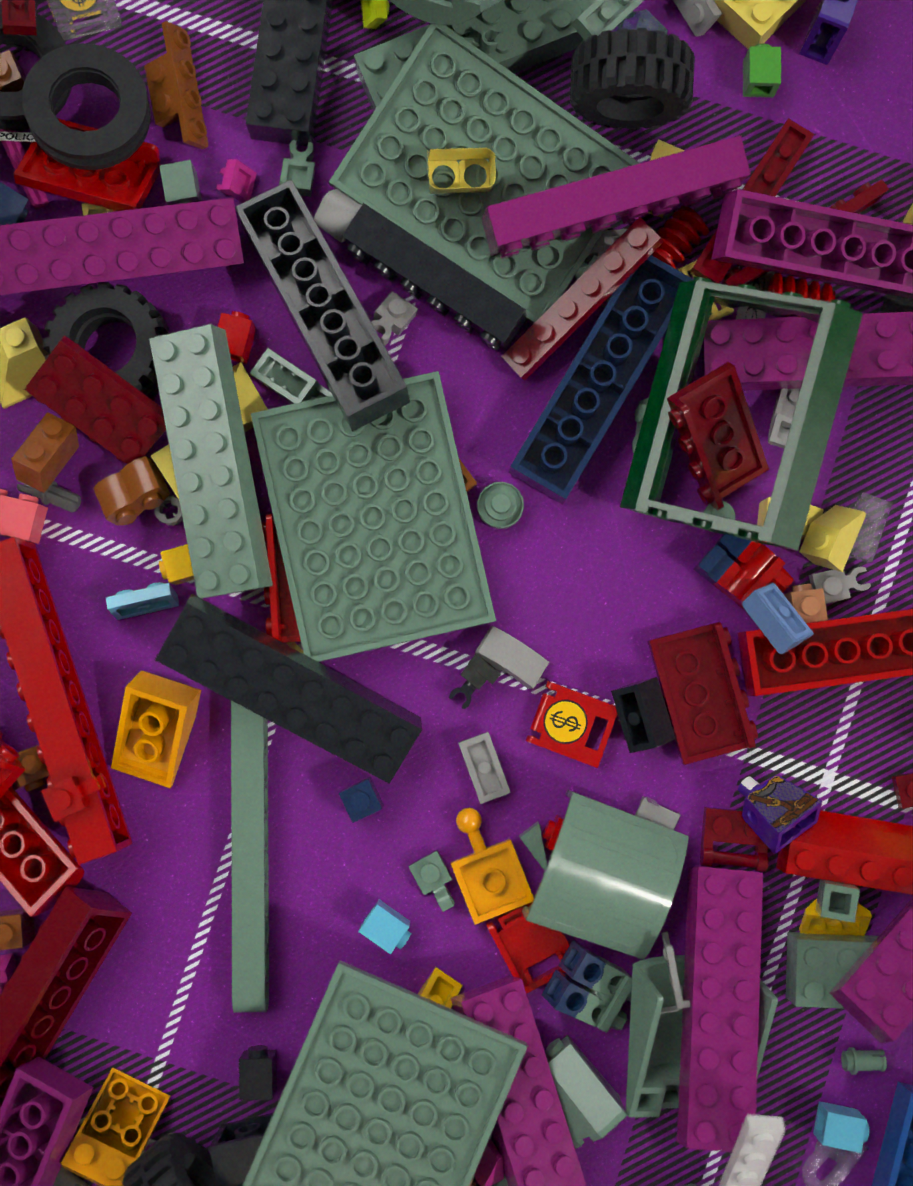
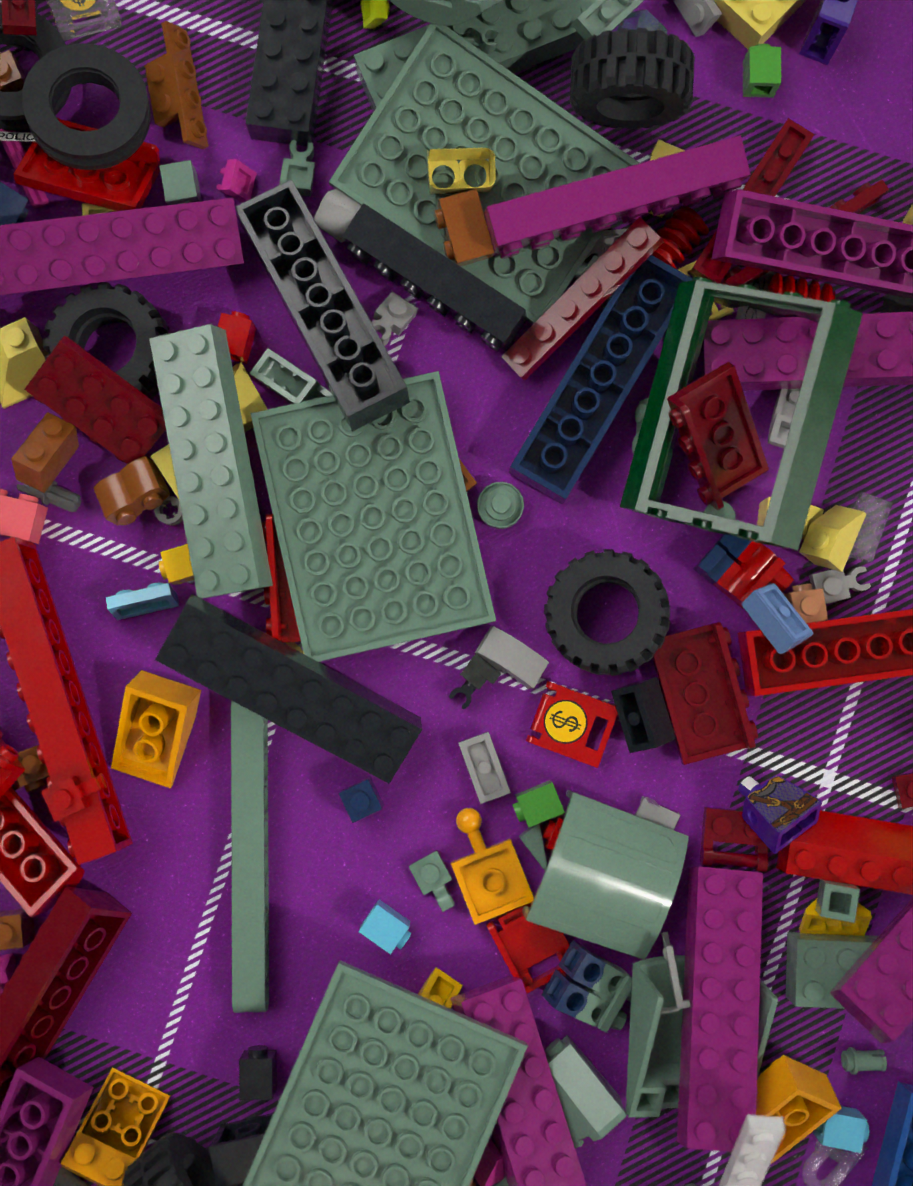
none -> dark orange brick [434,188,495,267]
none -> bright green brick [512,780,565,827]
none -> black tyre [544,549,670,676]
none -> light orange slope [756,1055,842,1164]

